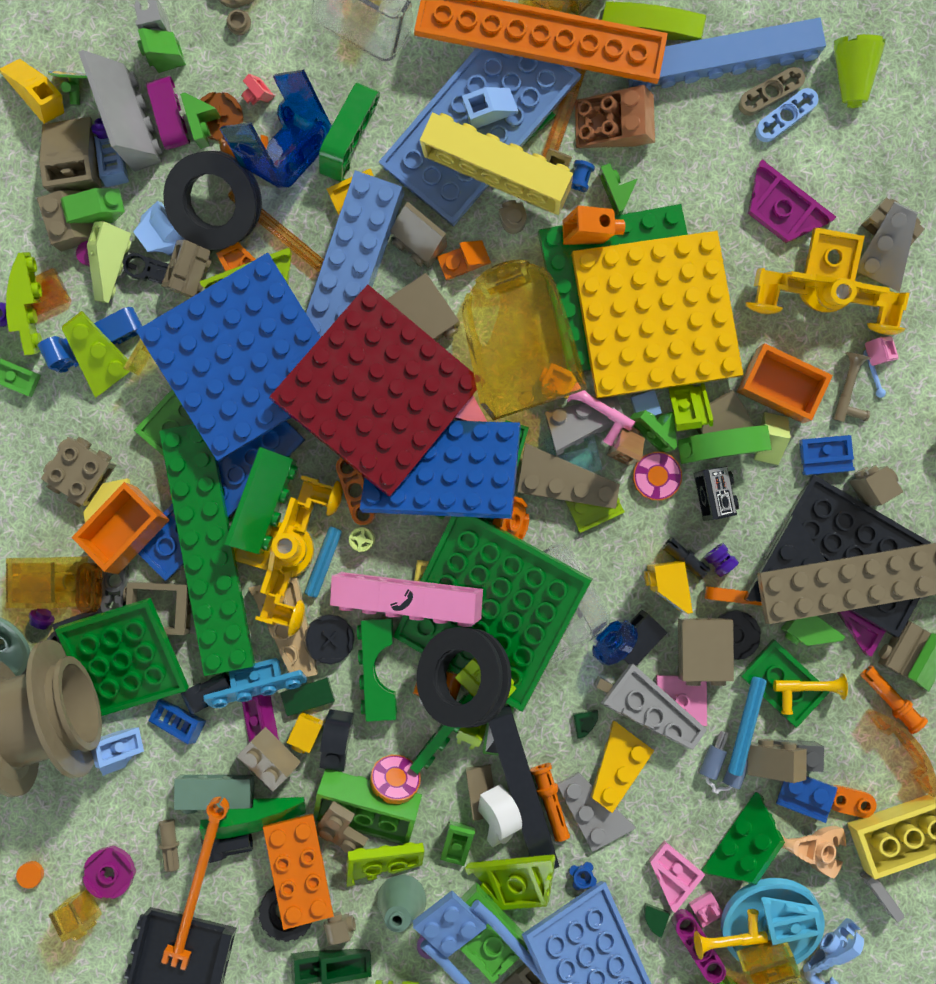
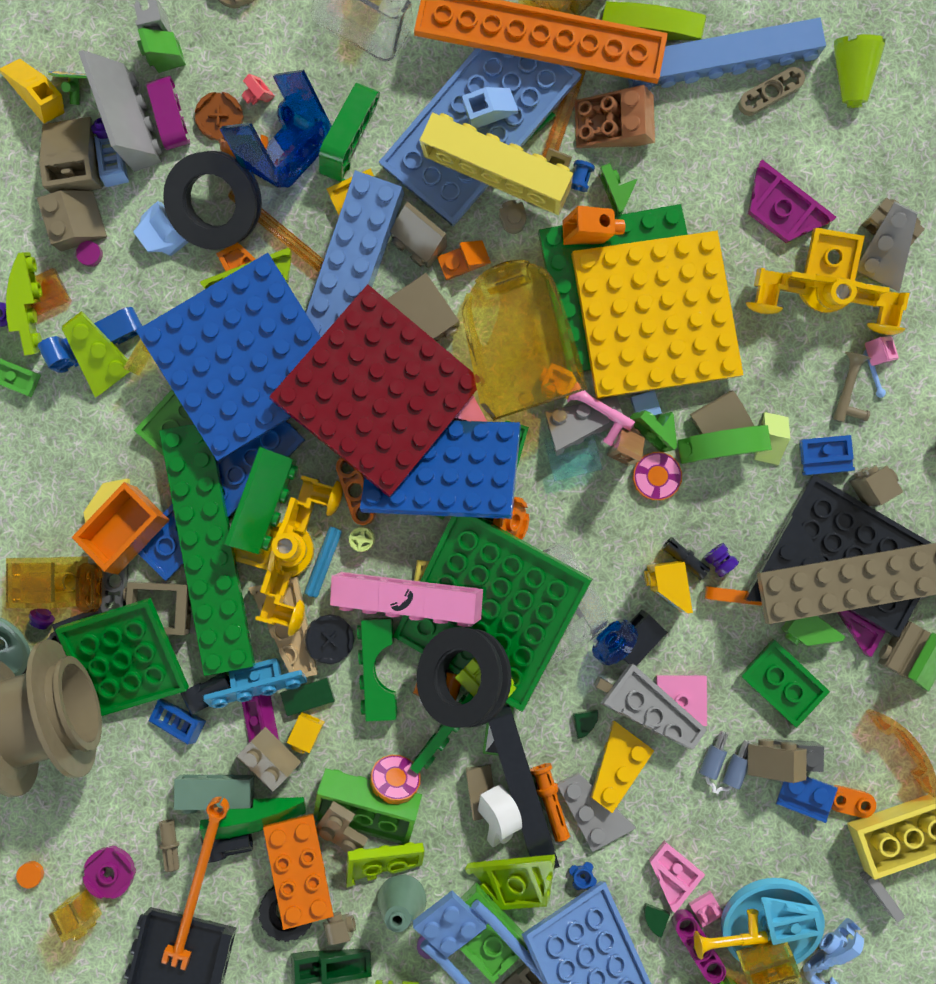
dark tan brick [41,437,116,507] -> none
bright green slope [61,188,125,223] -> none
yellowish green slope [87,221,131,303] -> none
light blue slope [91,727,144,776] -> none
black piece [123,253,169,284] -> none
dark tan brick [161,240,211,298] -> none
bright green slope [180,92,221,149] -> none
dark tan plate [227,9,251,35] -> none
black brick [319,709,354,772] -> none
bright green slope [440,820,475,866] -> none
lime tile [456,724,486,750] -> none
dark tan wing [517,443,620,509] -> none
lime plate [565,498,625,533] -> none
lime plate [669,383,713,431] -> none
dark tan brick [678,618,734,686] -> none
black slope [693,466,739,521] -> none
green wing [702,792,785,885] -> none
black tile [718,610,761,660] -> none
dark azure axle [728,677,767,776] -> none
orange piece [736,343,833,423] -> none
light blue beam [755,88,818,142] -> none
yellow piece [773,673,848,715] -> none
light nougat animal [781,826,846,879] -> none
orange pin [860,665,928,734] -> none

